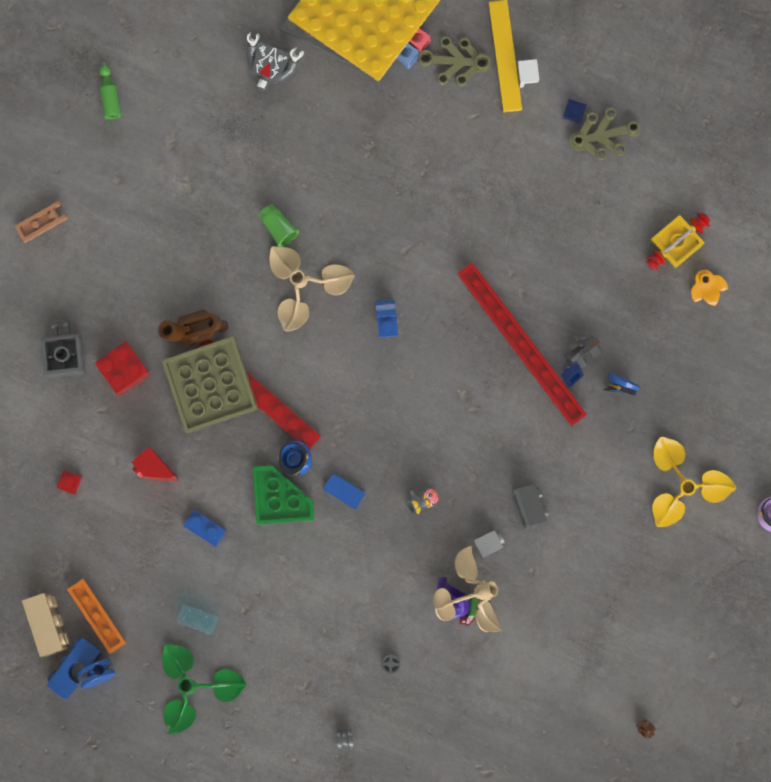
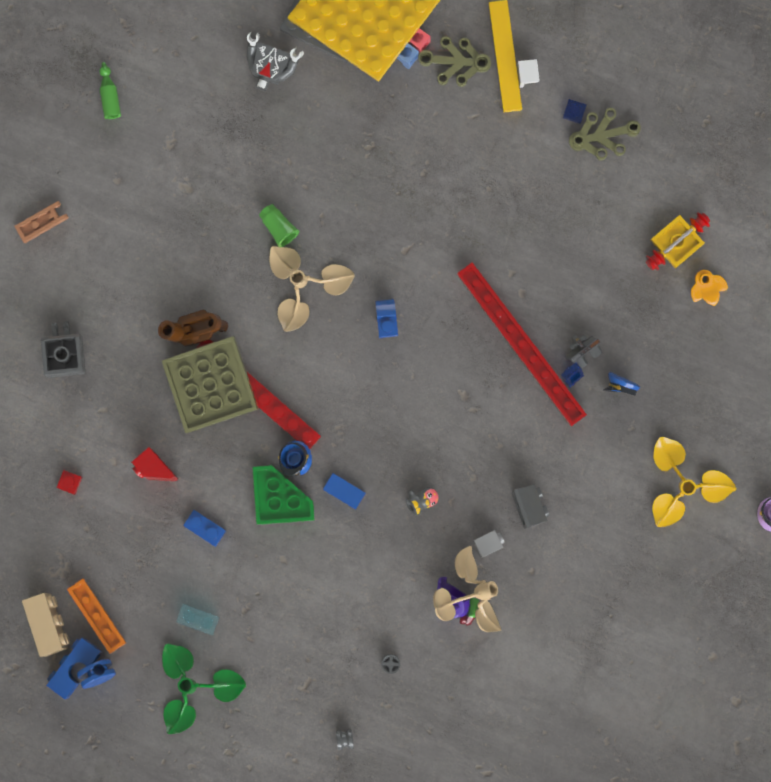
red brick [95,341,150,397] -> none
reddish brown plate [636,719,656,738] -> none

